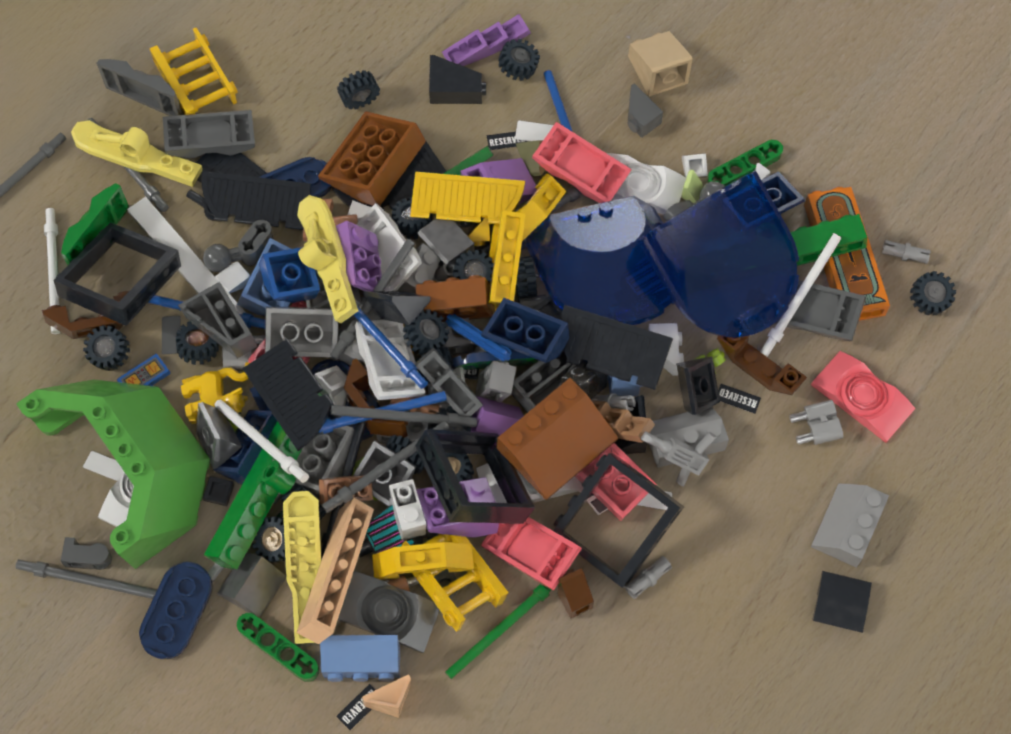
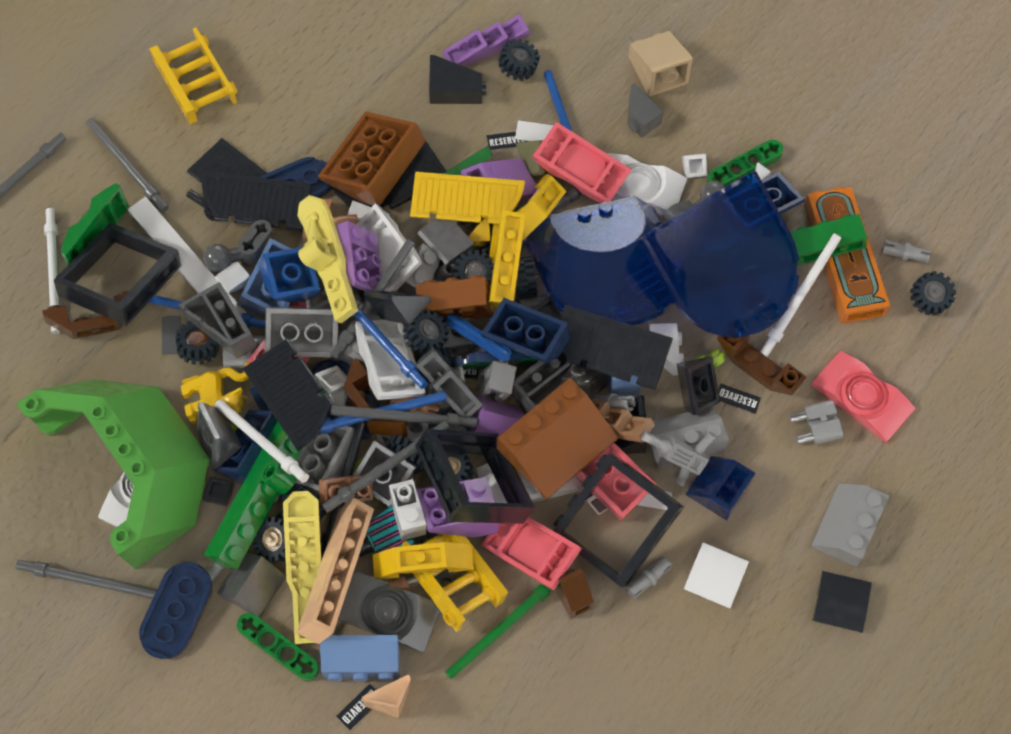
dark grey leg [61,537,112,570] -> none
light yellow piece [71,120,202,187] -> none
black wheel [83,326,130,371] -> none
white sticker [83,451,124,481] -> none
dark grey slope [96,59,183,116] -> none
tile [117,353,171,386] -> none
dark grey slope [163,110,255,159] -> none
black wheel [337,70,380,110] -> none
black wheel [392,197,432,239] -> none
yellowish green slope [681,169,703,203] -> none
dark grey slope [763,275,866,341] -> none
none -> white slope [684,542,749,608]
none -> clear blue slope [685,456,756,521]

